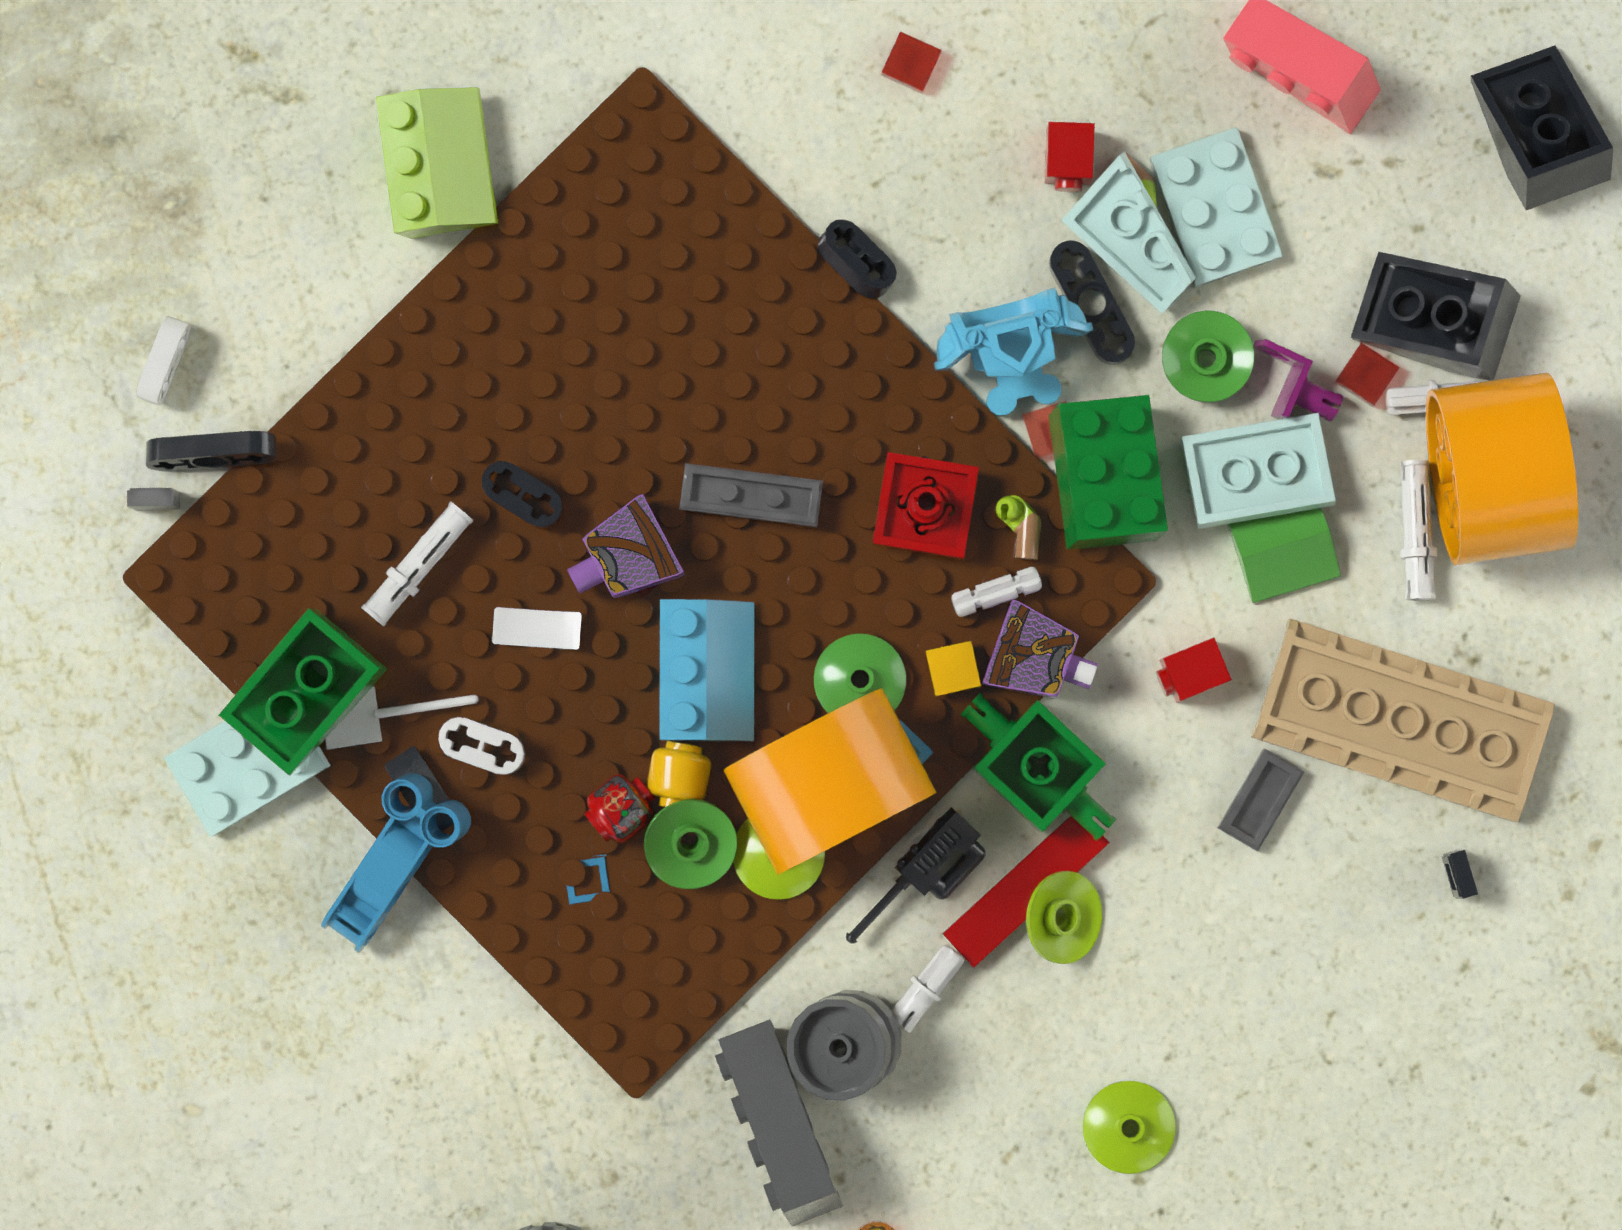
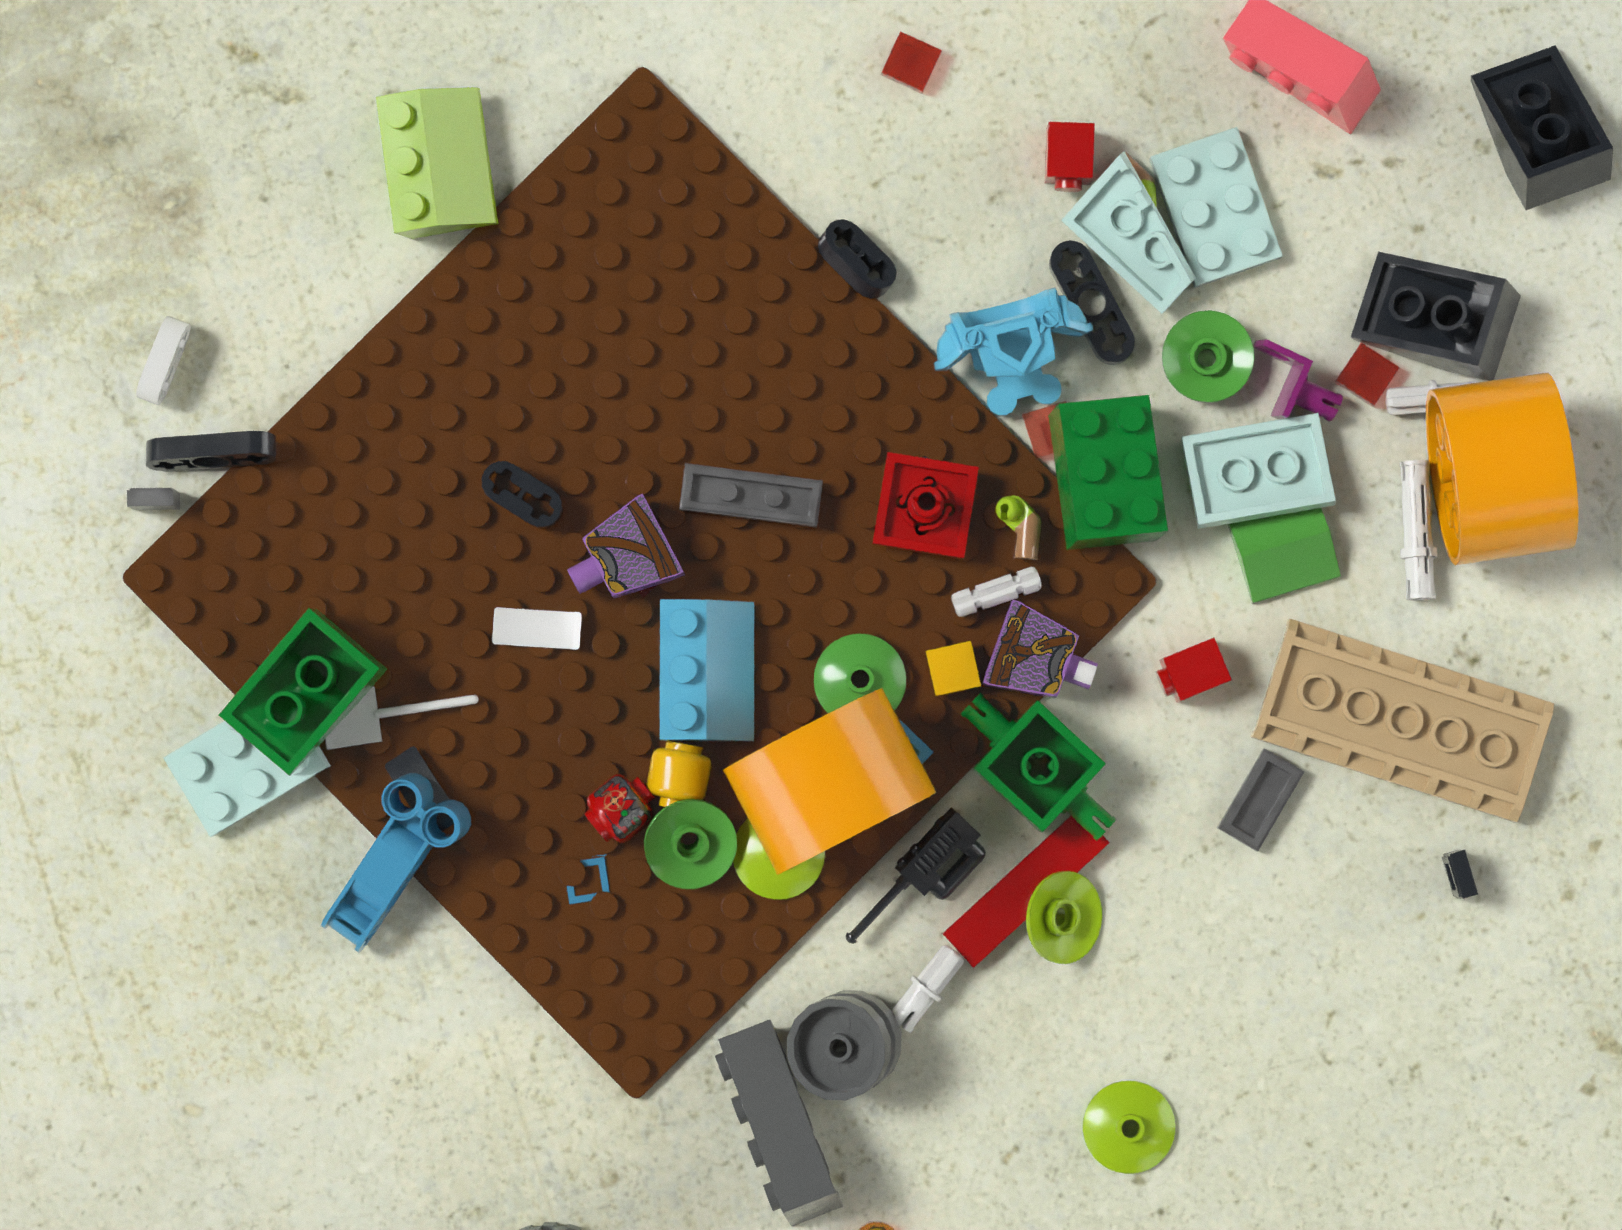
white pin [361,502,473,627] -> none
white beam [438,717,525,775] -> none

